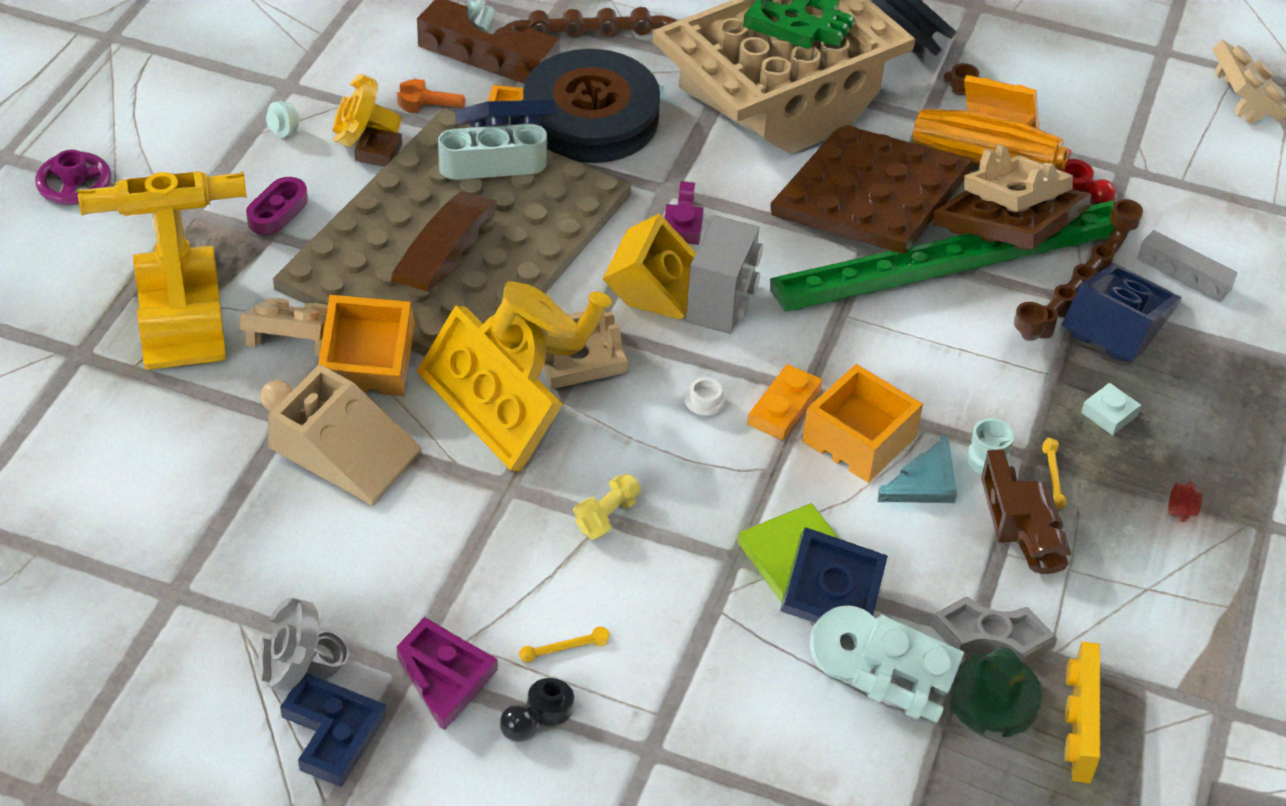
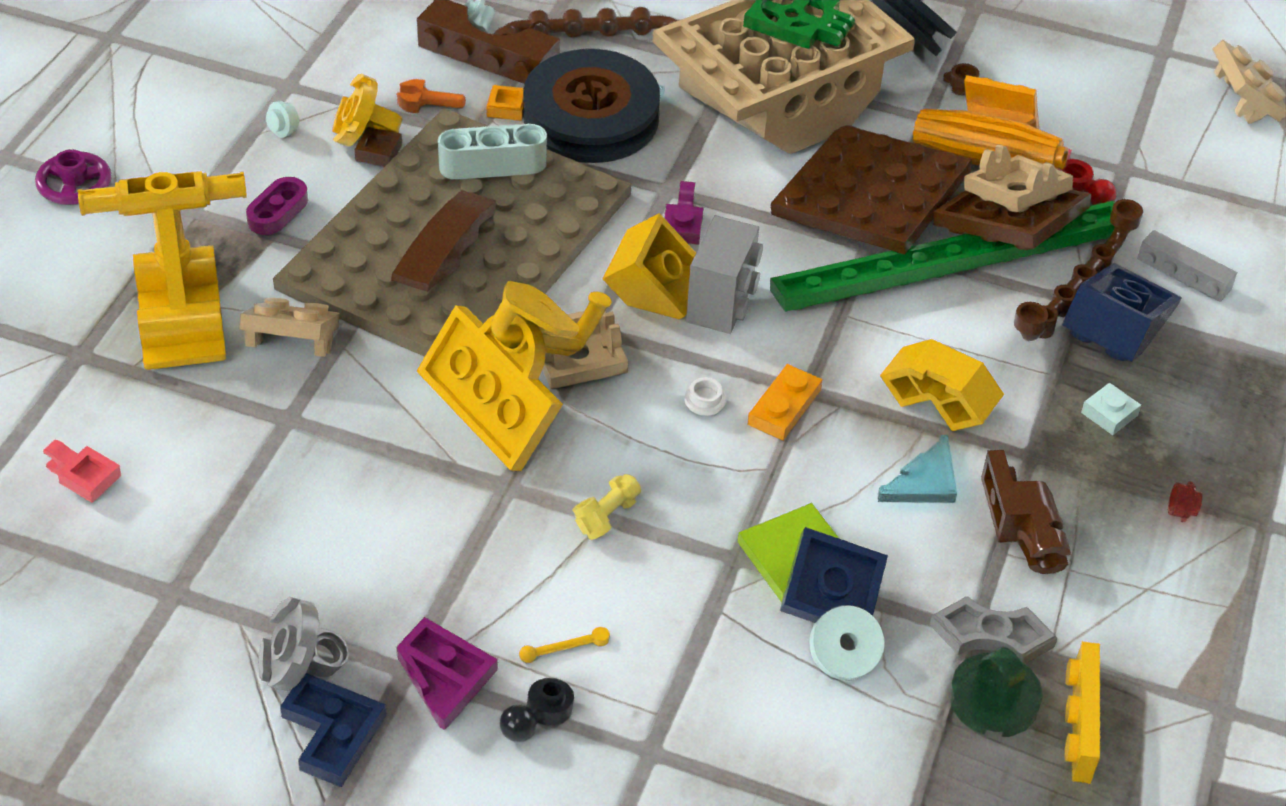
tan slope [260,364,421,506] -> none
light orange piece [318,295,415,396] -> none
dark blue plate [455,99,555,128] -> none
light orange piece [802,364,923,483] -> none
light aqua plate [852,614,964,723] -> none
light aqua wheel [967,418,1015,475] -> none
yellow hinge [1042,438,1067,509] -> none
none -> coral plate [43,440,121,503]
none -> yellow brick [880,339,1004,431]

